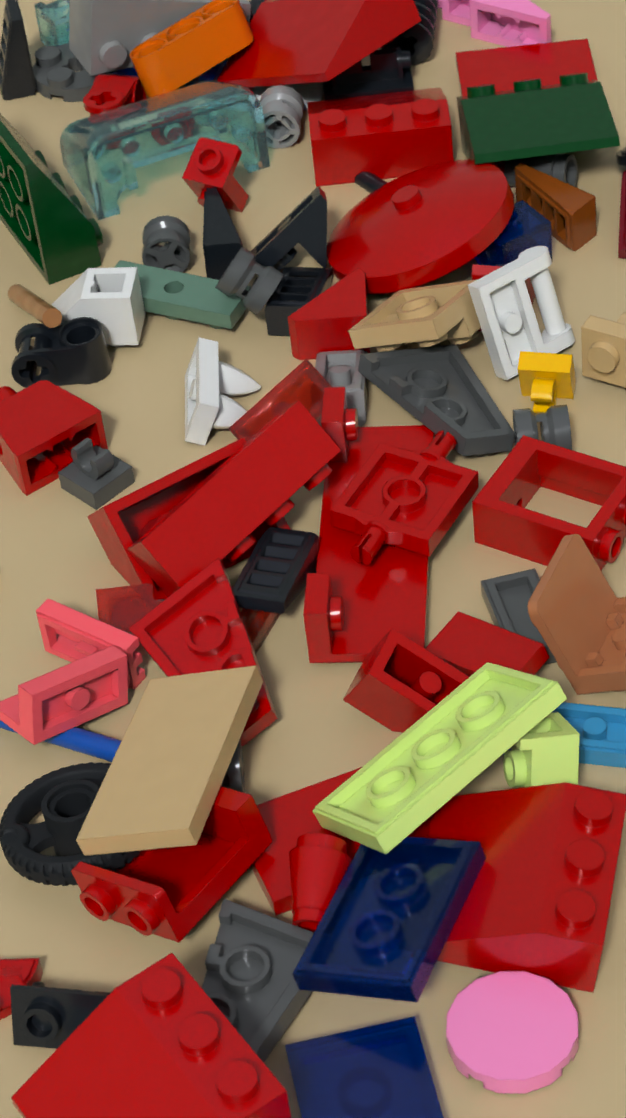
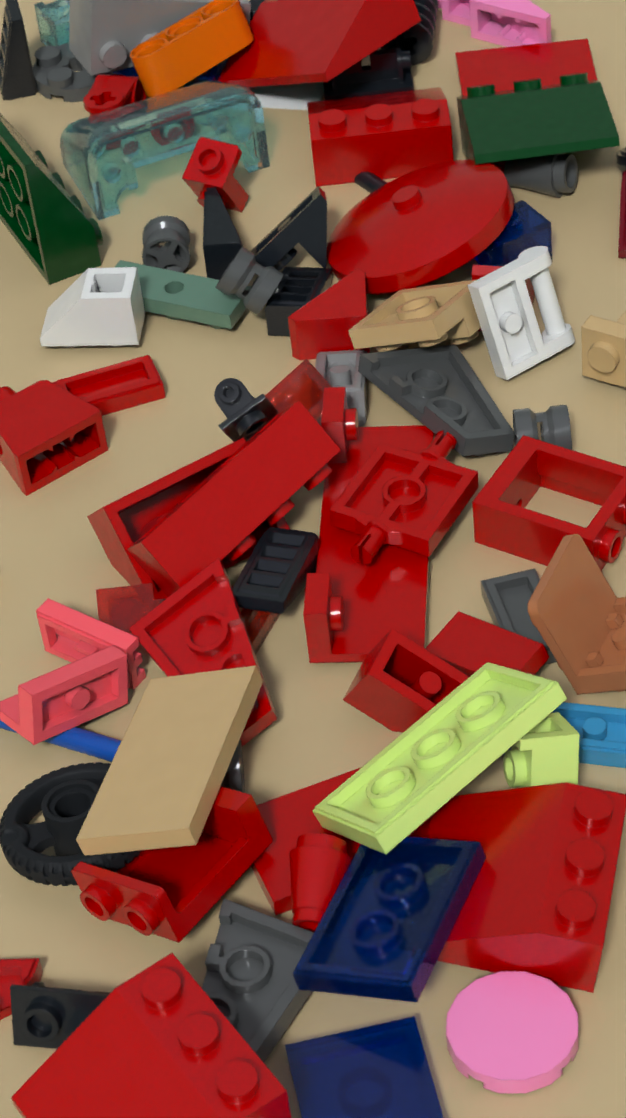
medium nougat bar [8,284,62,328] -> none
black piece [11,317,112,388] -> none
dark grey tile [58,437,135,510] -> none
white tile [185,337,261,446] -> none
light grey wheel [255,85,304,149] -> none
dark orange slope [515,163,597,251] -> none
yellow tile [517,351,576,413] -> none
none -> red tile [53,355,166,416]
none -> black hinge [214,378,279,442]

